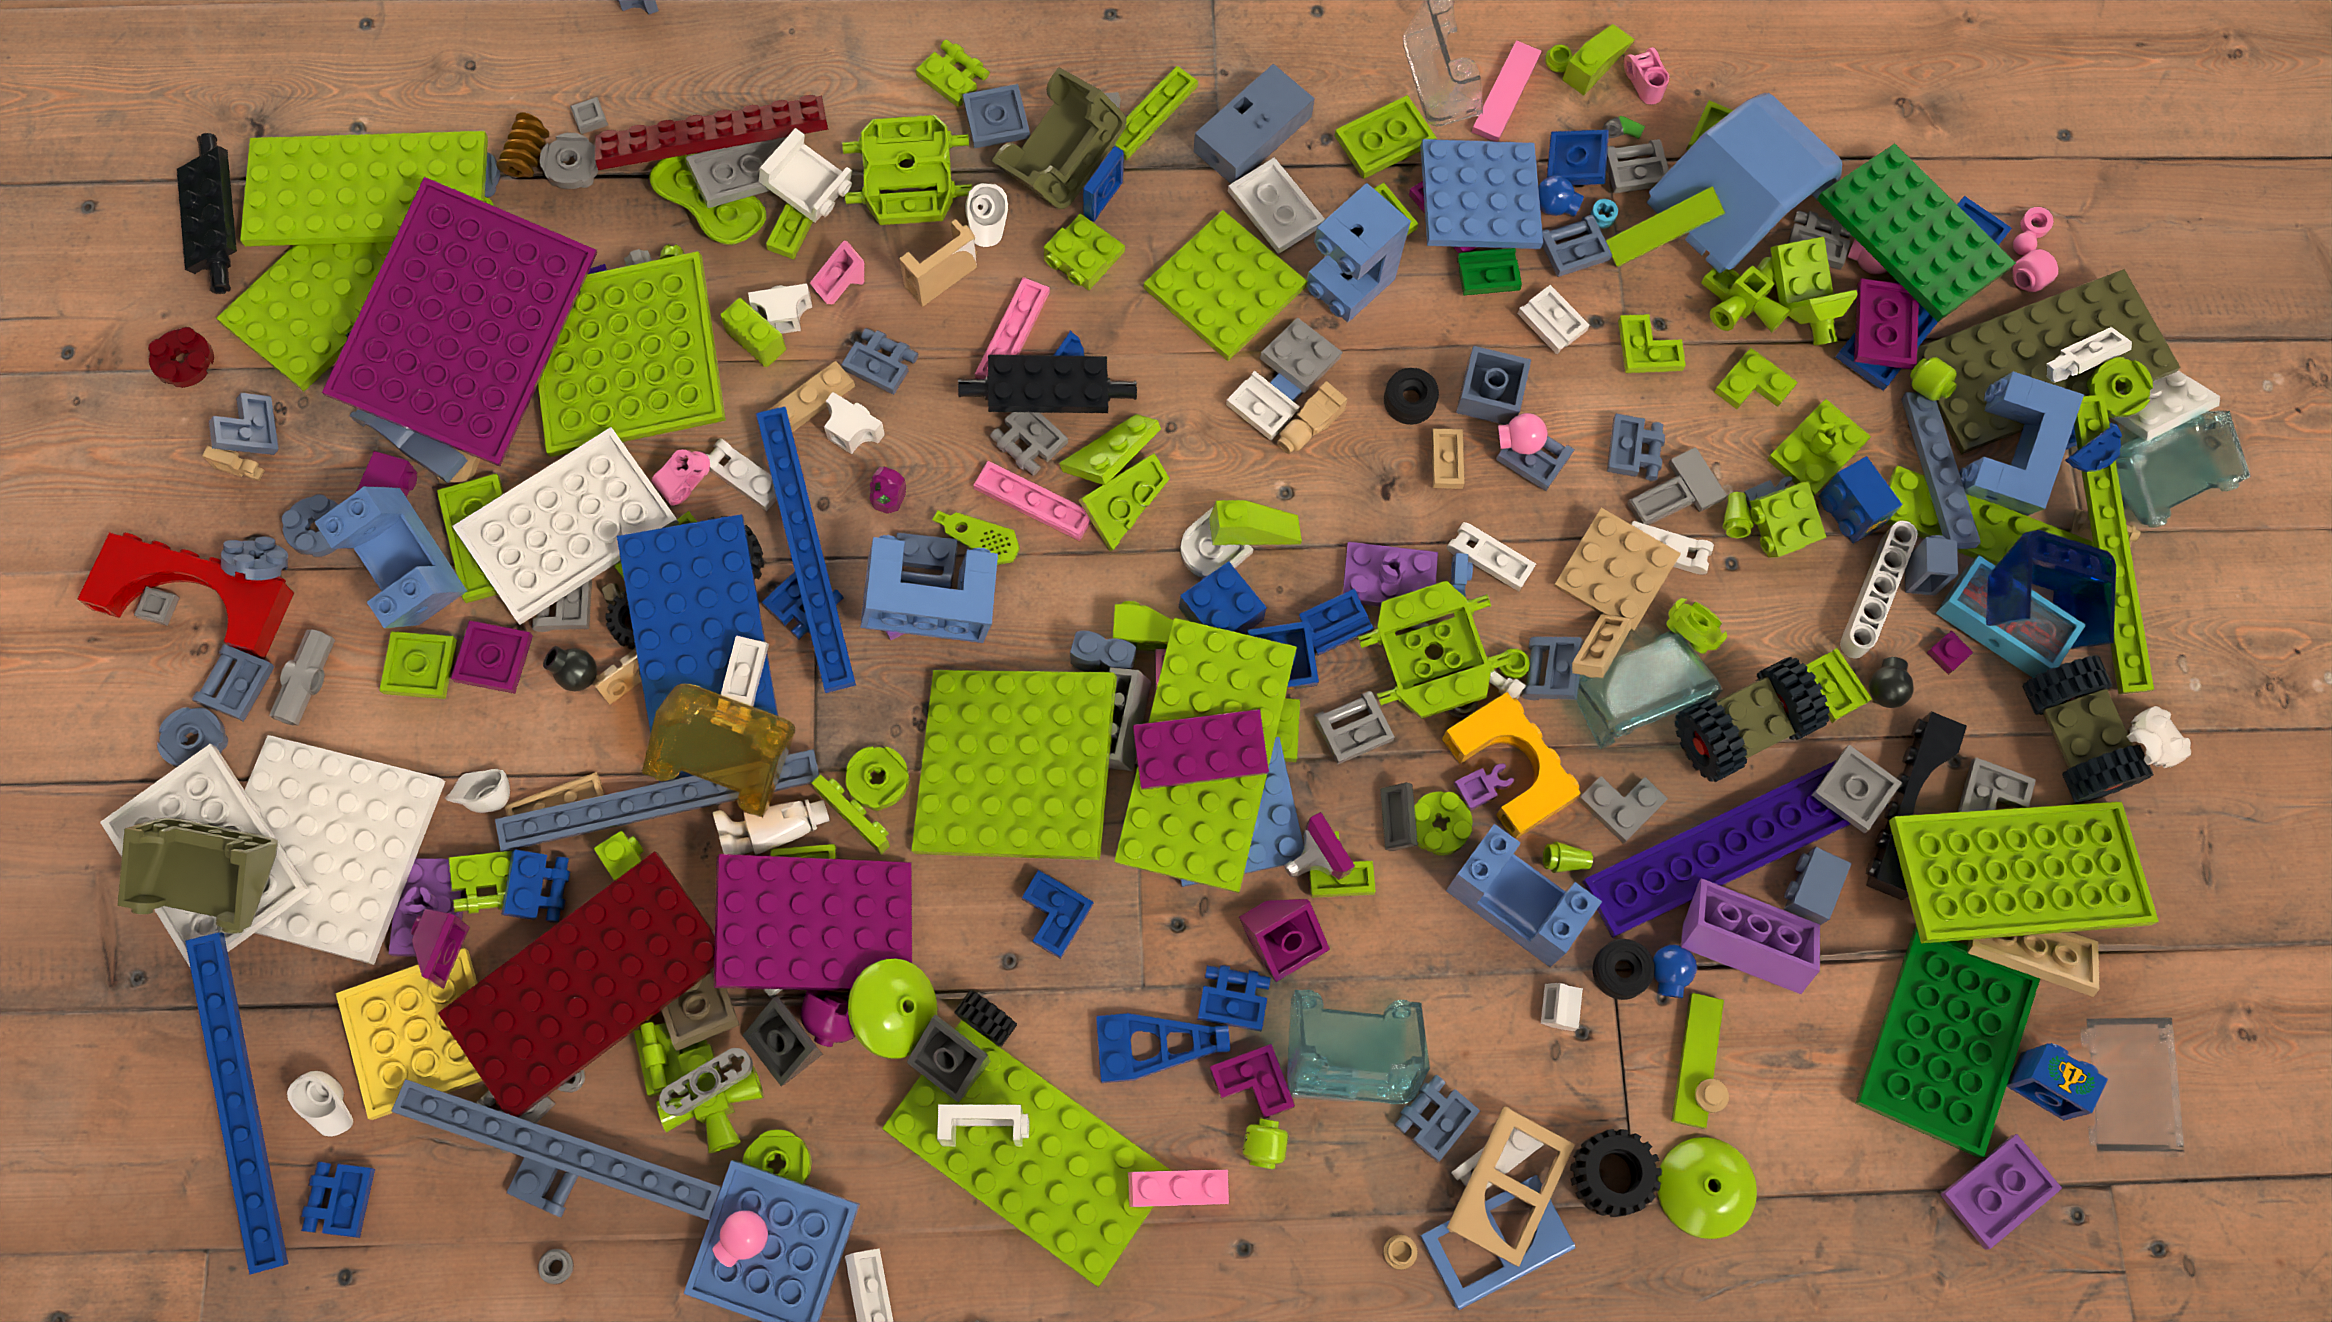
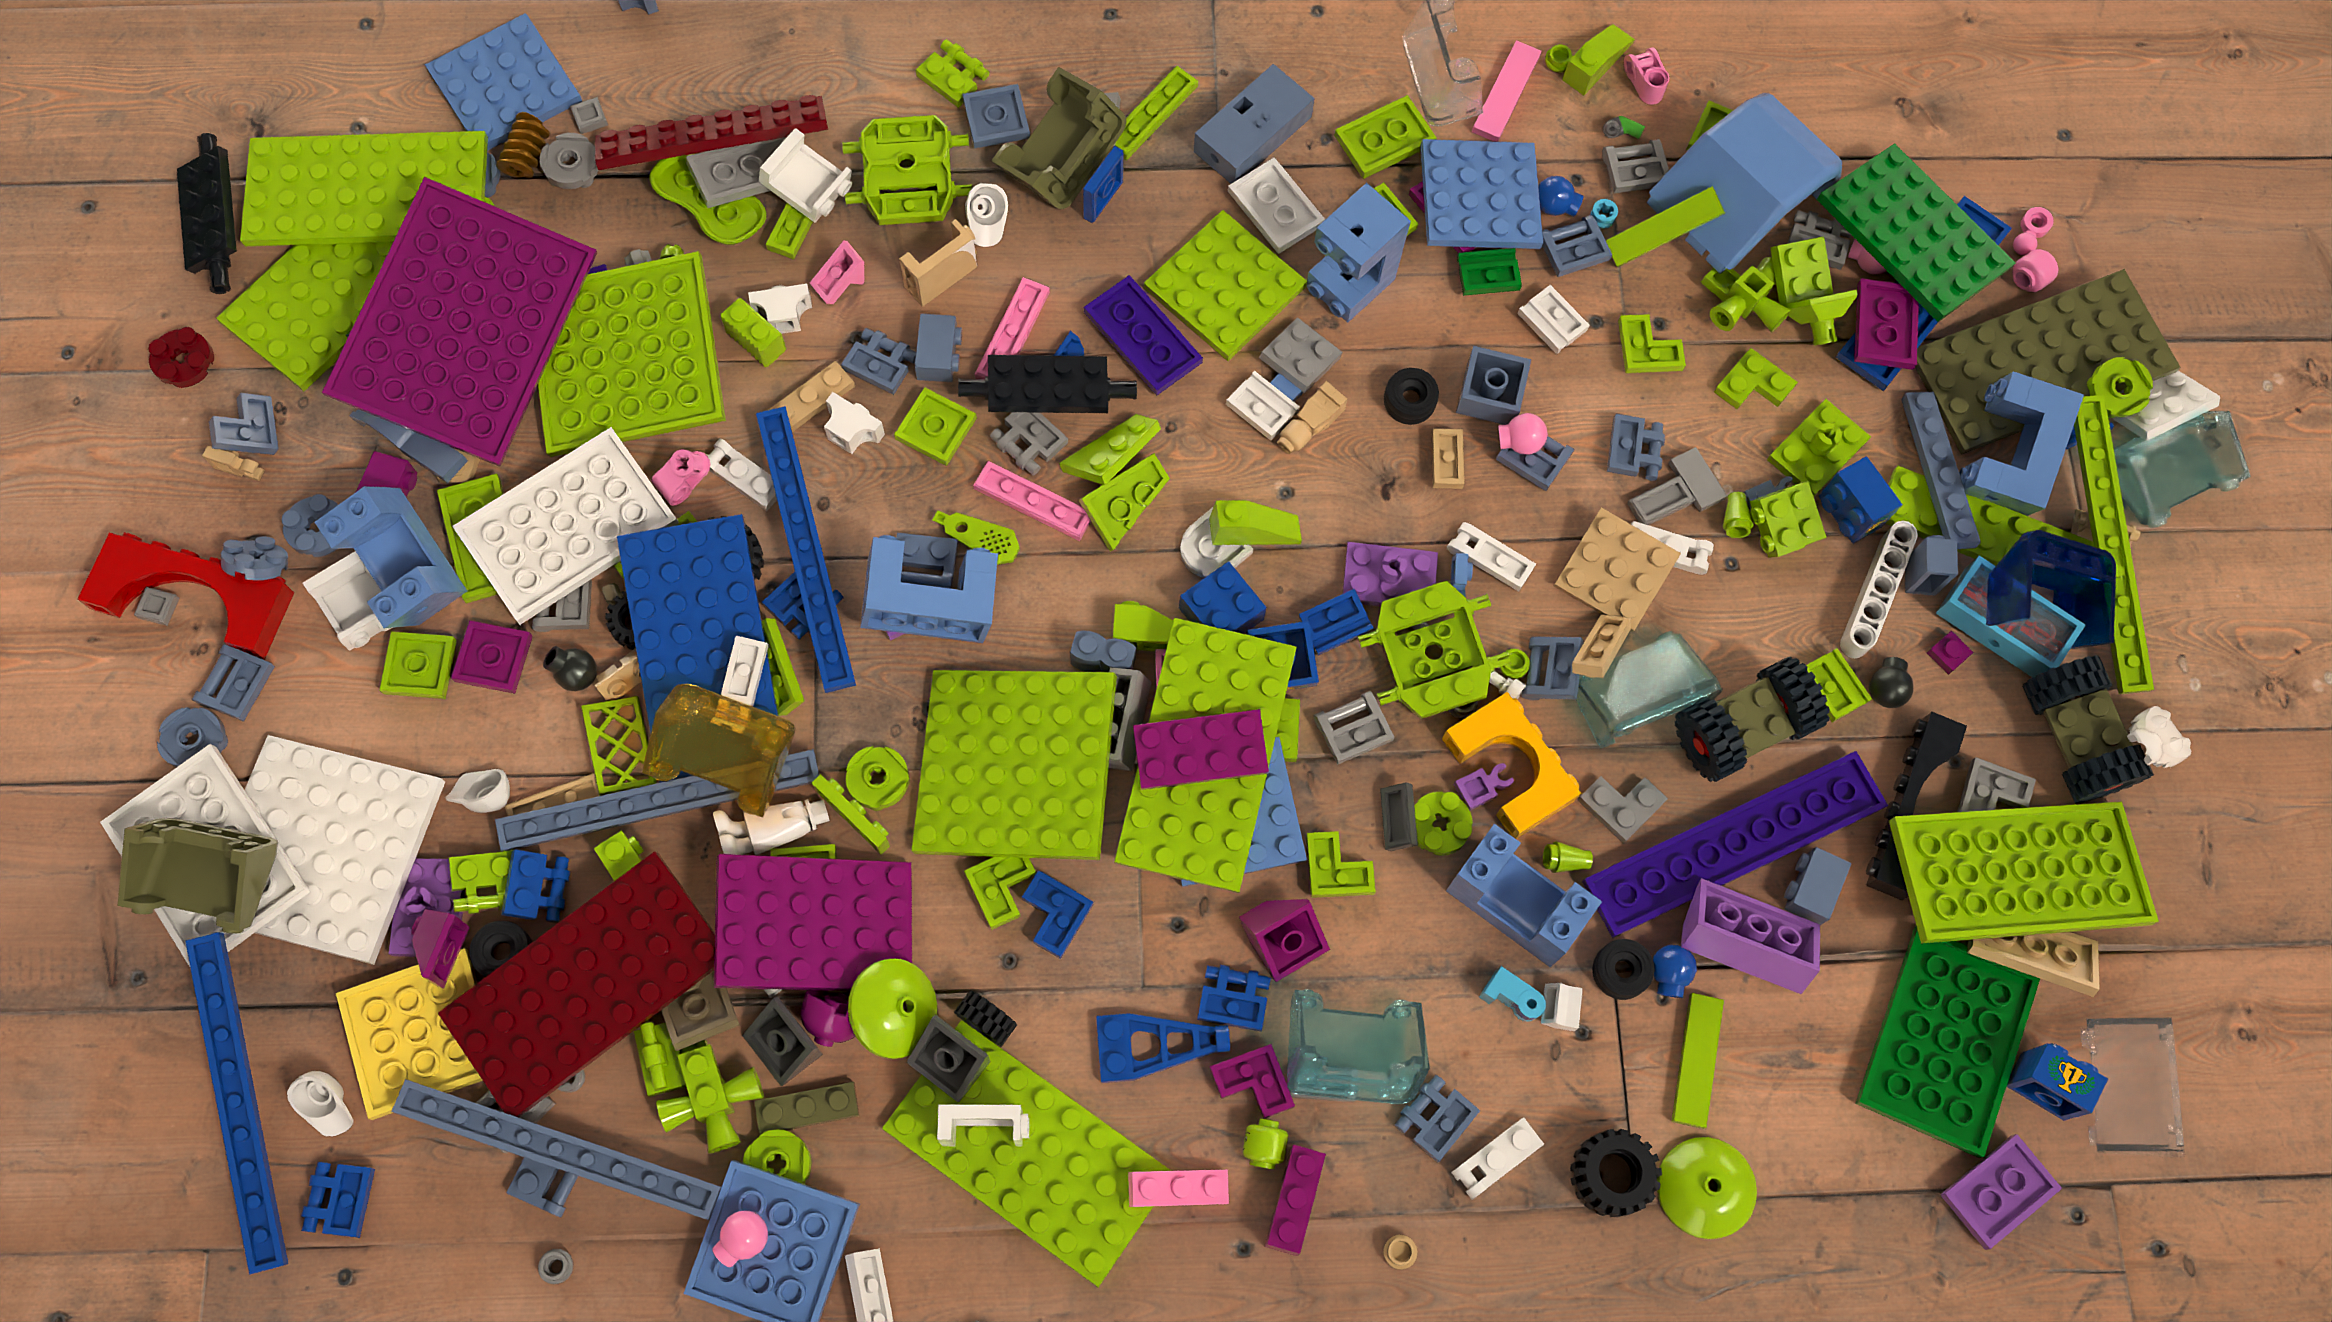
light grey piece [269,629,335,726] -> none
light grey beam [659,1048,753,1116] -> none
magenta rock [869,466,906,514] -> none
lime plate [1043,213,1125,291] -> none
piece [1284,812,1355,880] -> none
medium blue window [1420,1175,1576,1310] -> none
tan window [1447,1107,1575,1267] -> none
blue plate [1547,130,1609,185] -> none
lime plate [1666,598,1727,654] -> none
tan plate [1695,1079,1729,1113] -> none
light grey plate [1812,745,1902,833] -> none
lime head [1910,357,1957,401] -> none
white hinge [2046,327,2132,383] -> none
blue tile [2065,423,2122,472] -> none
none -> white panel [303,551,391,651]
none -> medium blue plate [425,13,582,151]
none -> black tyre [469,921,532,977]
none -> lime window [581,696,657,796]
none -> olive plate [755,1082,860,1135]
none -> lime plate [762,618,805,716]
none -> lime plate [894,387,977,466]
none -> sand blue piece [915,314,962,382]
none -> lime plate [964,857,1036,930]
none -> dark purple plate [1084,275,1203,396]
none -> magenta arch [1264,1145,1326,1256]
none -> medium azure leg [1479,966,1546,1022]

